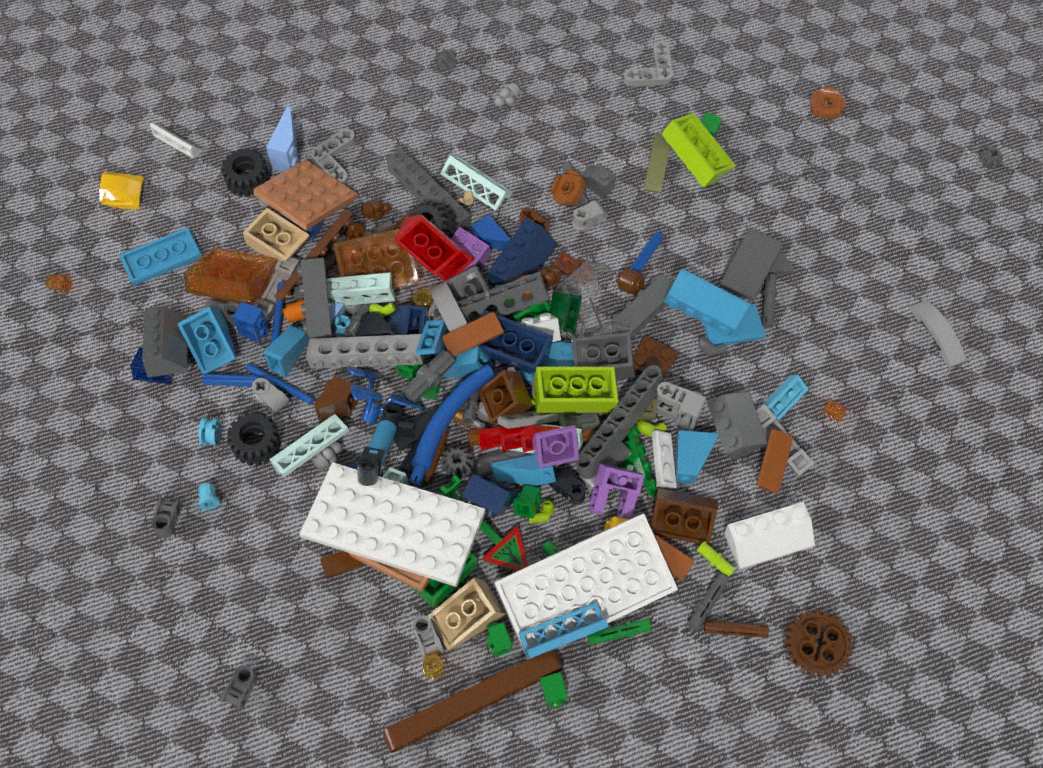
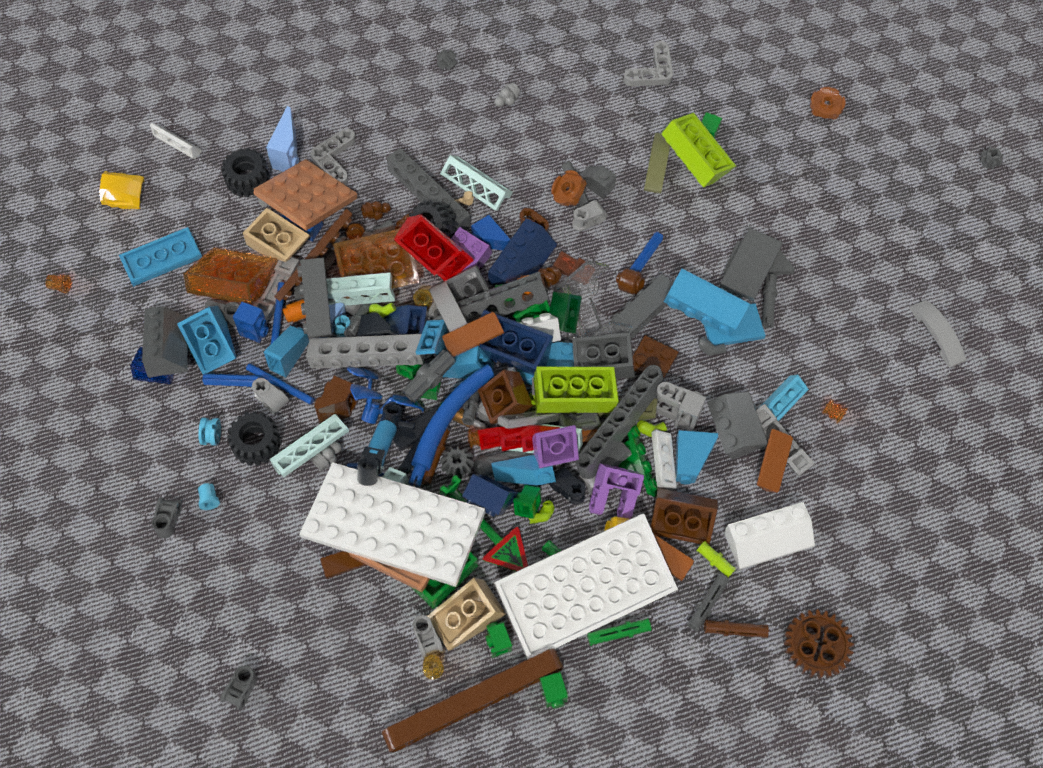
dark azure fence [518,602,609,658] -> none

